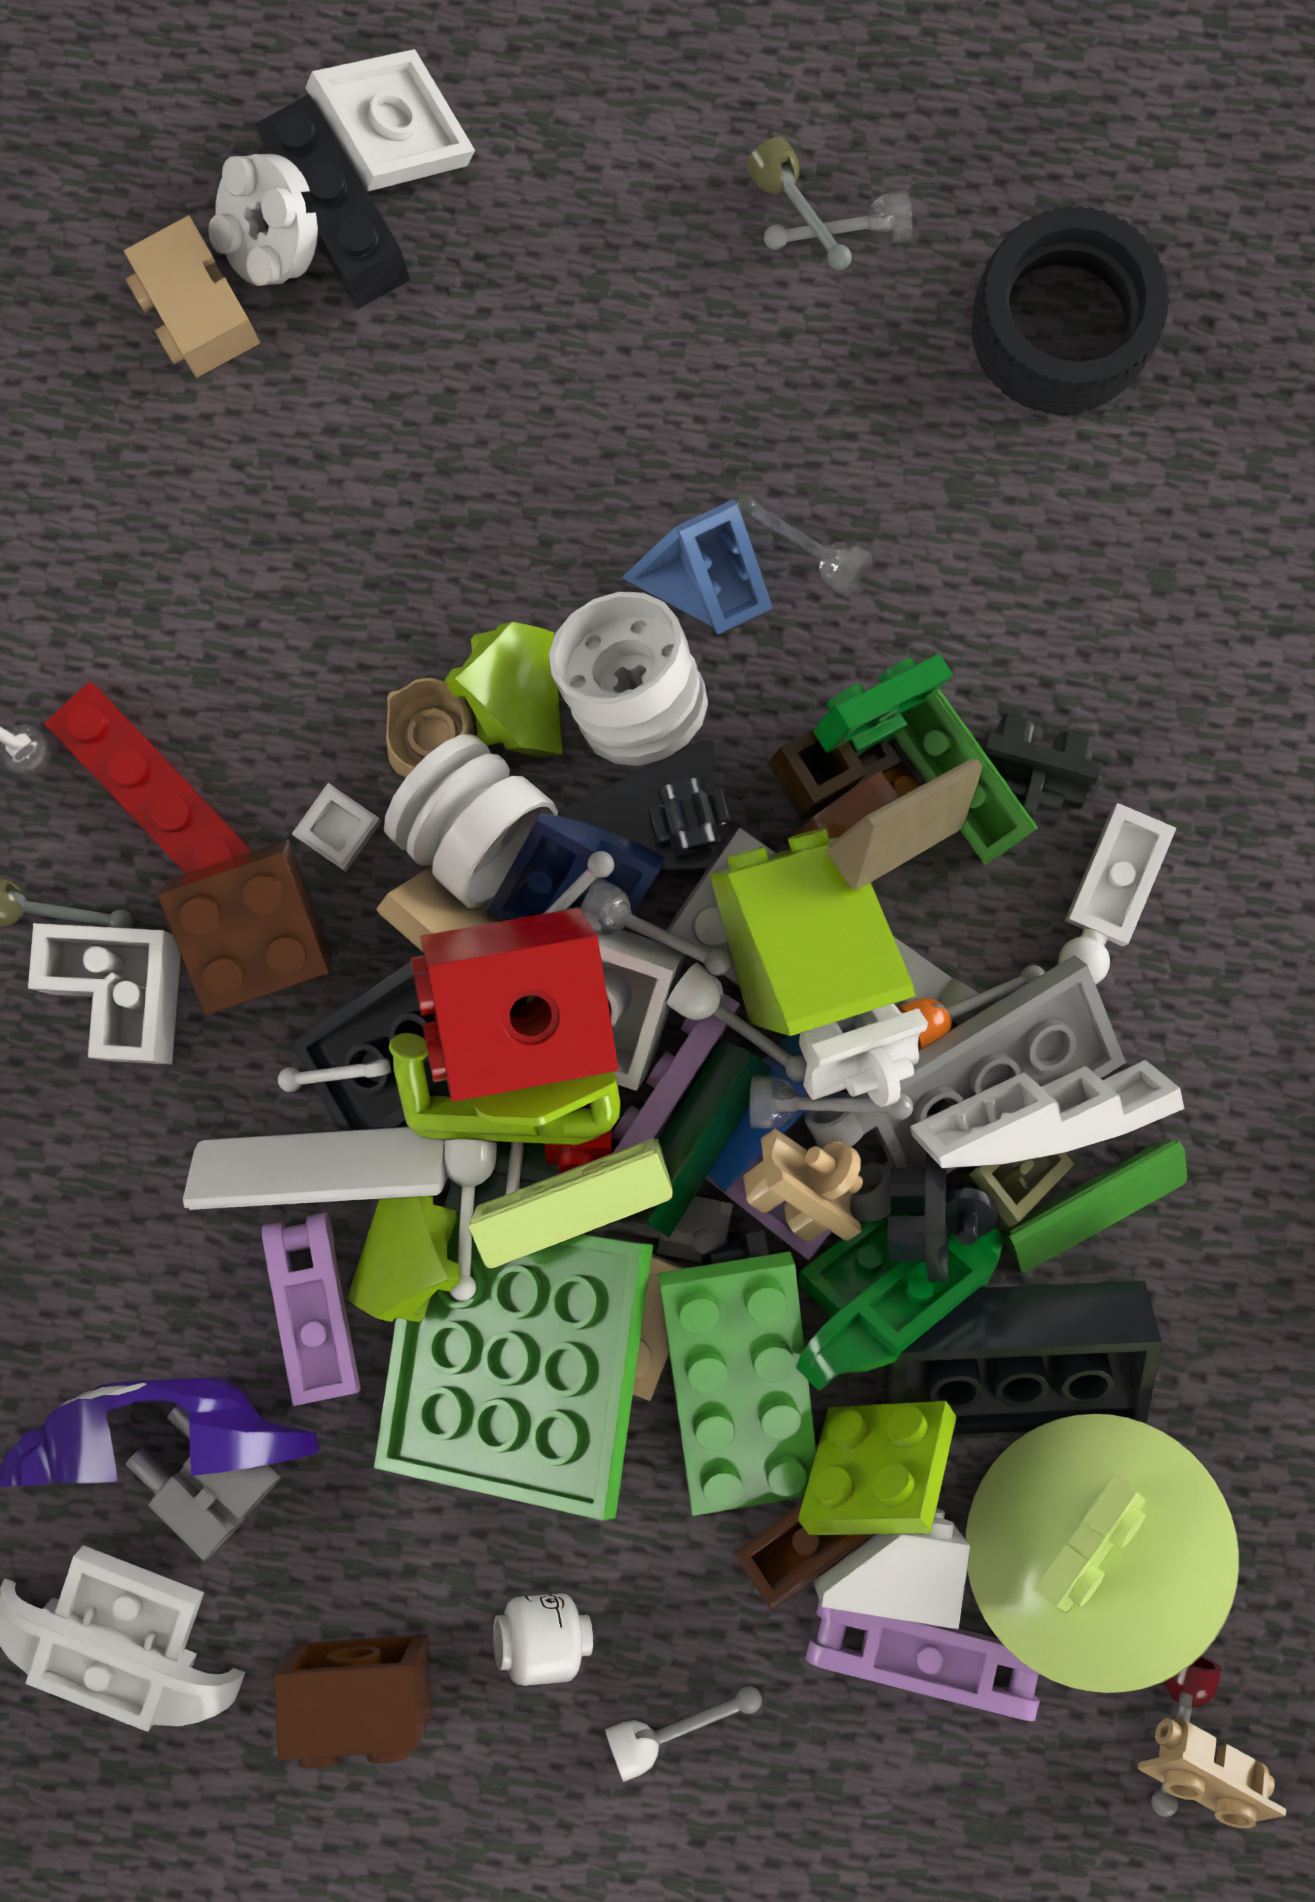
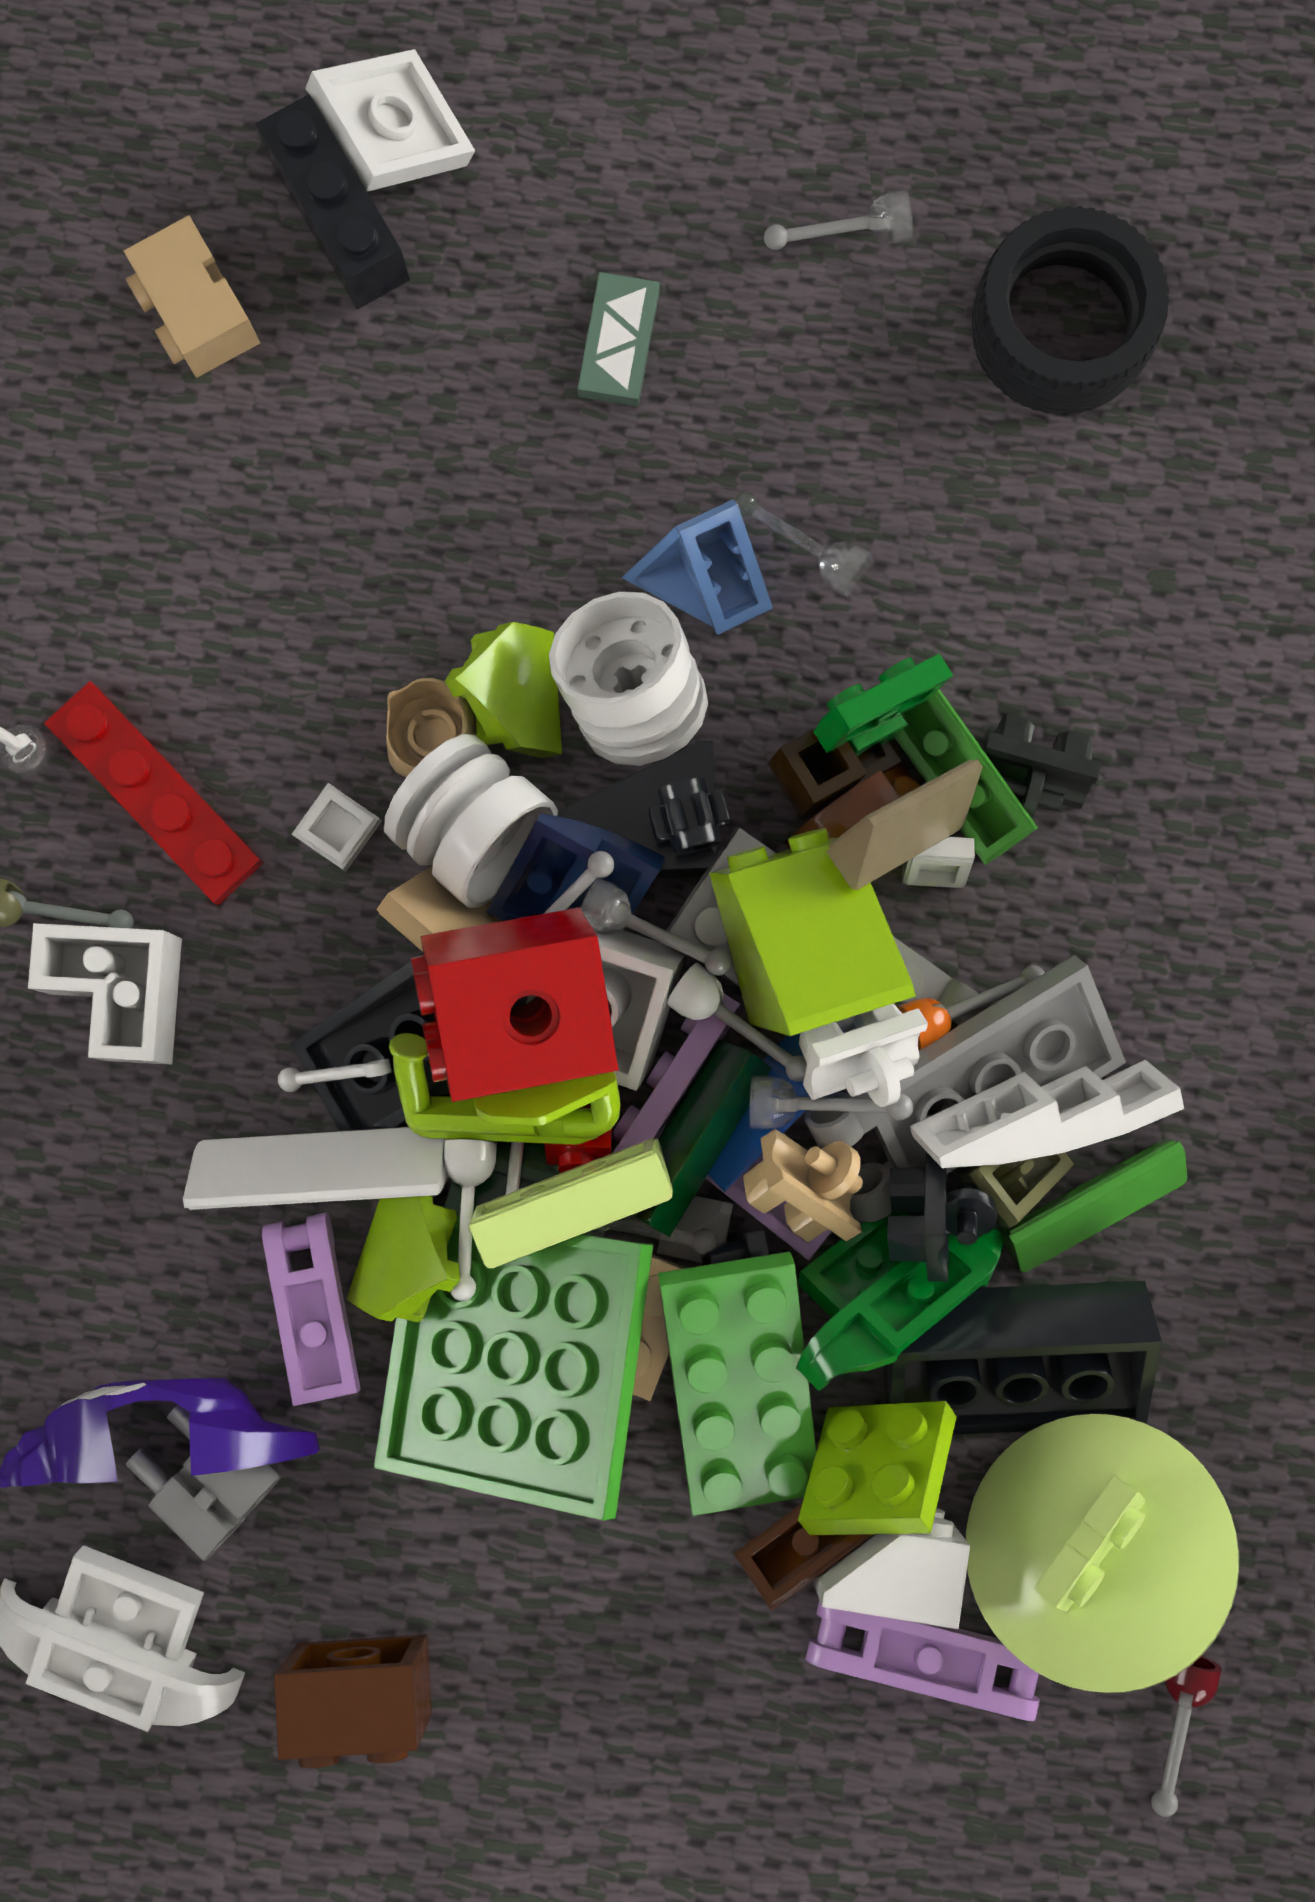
reddish brown brick [157,839,333,1015] -> none
white plate [208,154,318,286] -> none
white head [493,1593,593,1686] -> none
hinge [605,1686,762,1782] -> none
hinge [745,136,852,270] -> none
white plate [1058,803,1176,985] -> none
tan hinge [1137,1717,1286,1828] -> none
none -> sand green tile [577,272,660,407]
none -> white tile [902,837,975,888]

